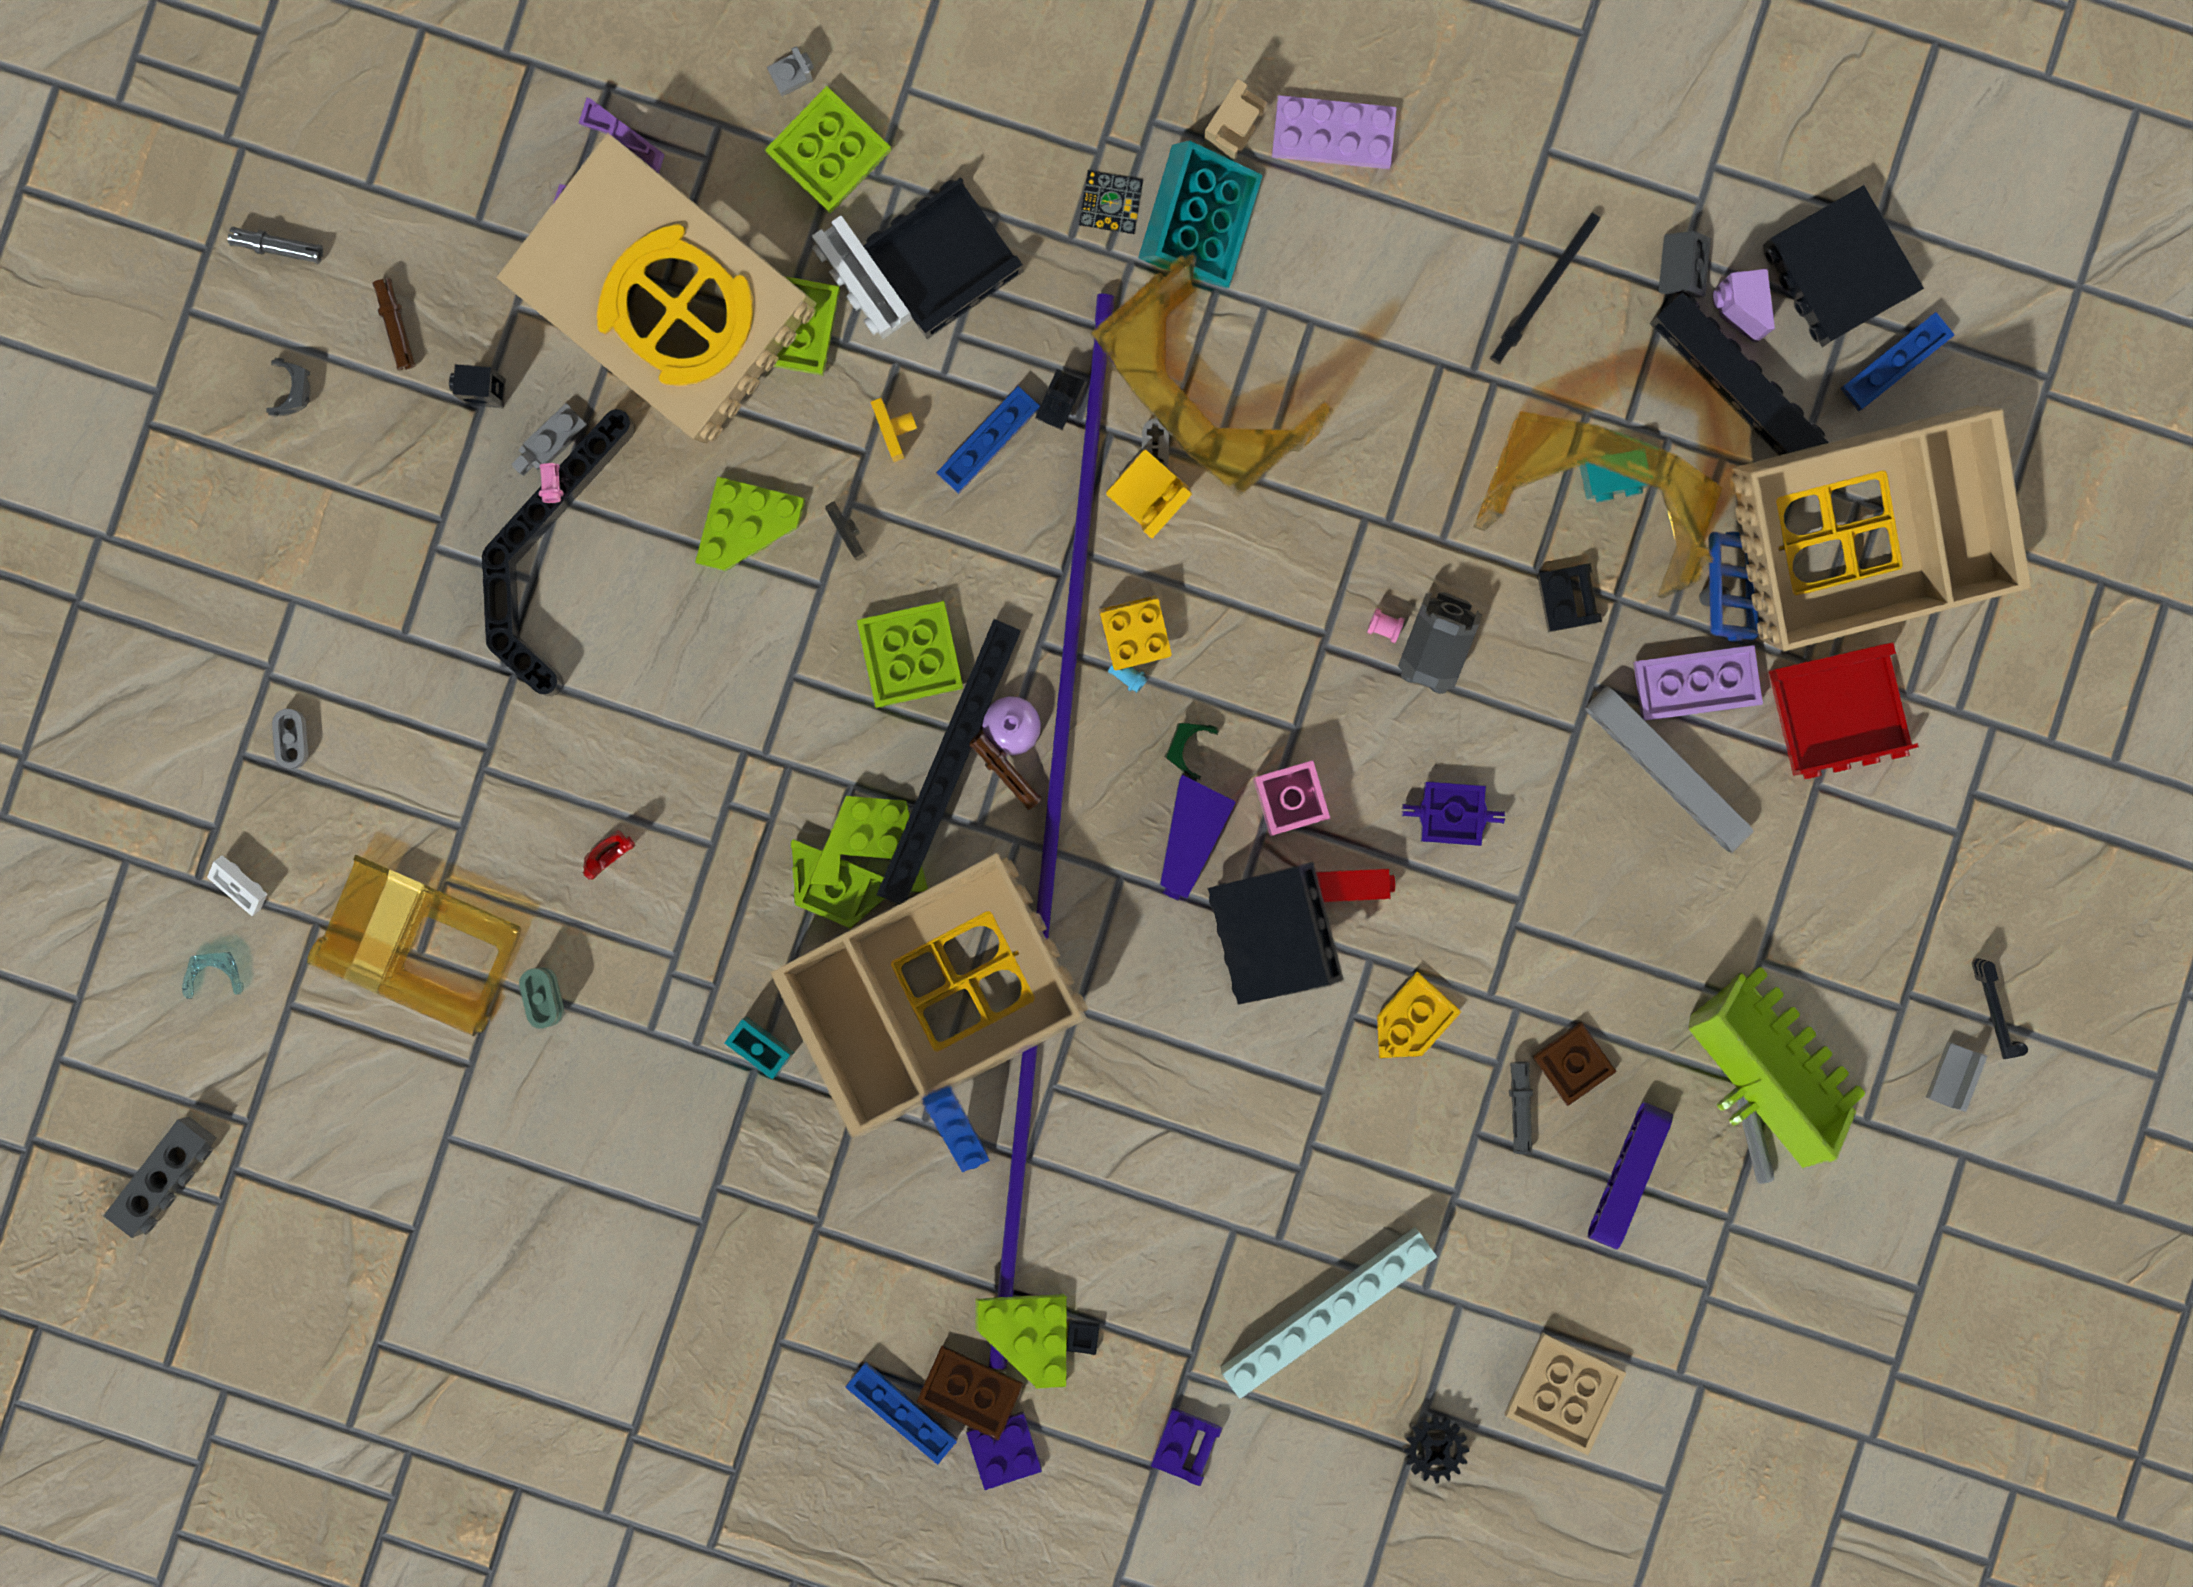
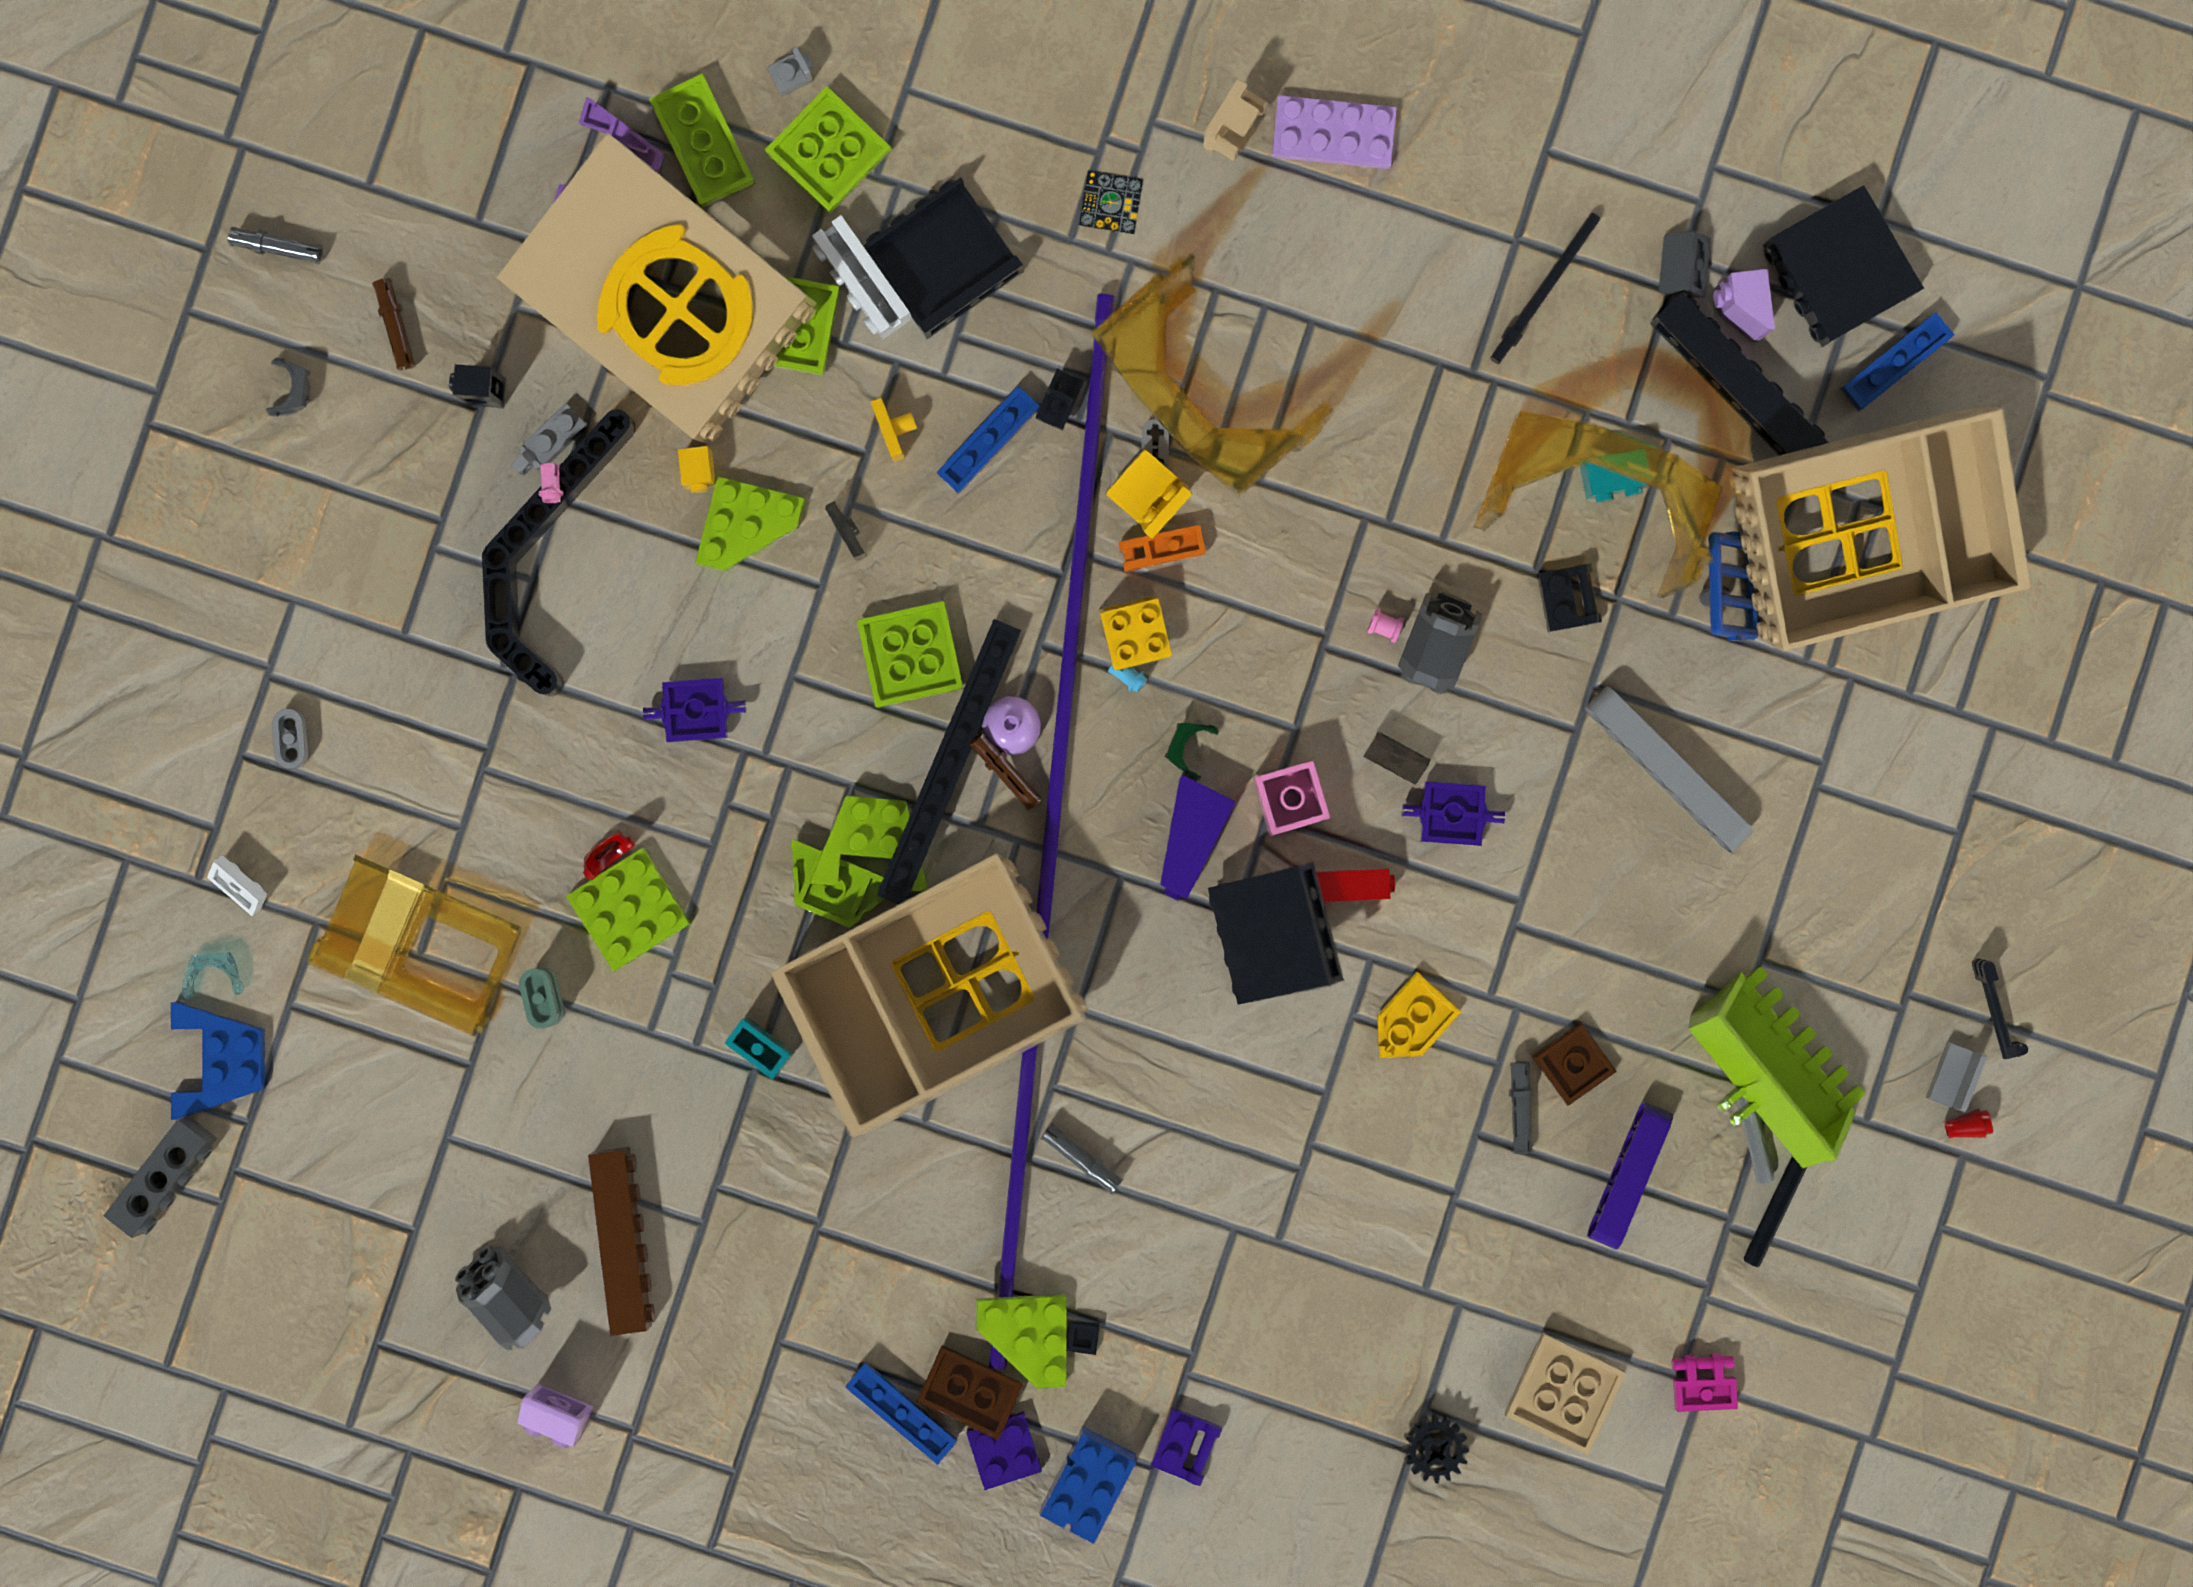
blue plate [922,1085,990,1172] -> none
teal slope [1138,140,1263,288] -> none
light aqua brick [1220,1227,1437,1399] -> none
lavender plate [1633,645,1763,721] -> none
red panel [1768,642,1919,780] -> none
none -> blue wing [171,1002,265,1120]
none -> dark grey brick [455,1245,551,1350]
none -> lavender slope [517,1384,593,1448]
none -> lime plate [566,848,691,972]
none -> reddish brown brick [588,1147,655,1336]
none -> dark purple plate [643,678,747,743]
none -> lime plate [649,73,755,208]
none -> yellow brick [677,446,716,493]
none -> dark grey pin [1040,1123,1123,1195]
none -> blue piece [1040,1426,1136,1544]
none -> orange plate [1118,525,1206,572]
none -> clear smoke plate [1363,731,1431,785]
none -> dark pink plate [1671,1353,1738,1412]
none -> black axle [1744,1156,1807,1267]
none -> red cone [1944,1108,1993,1139]

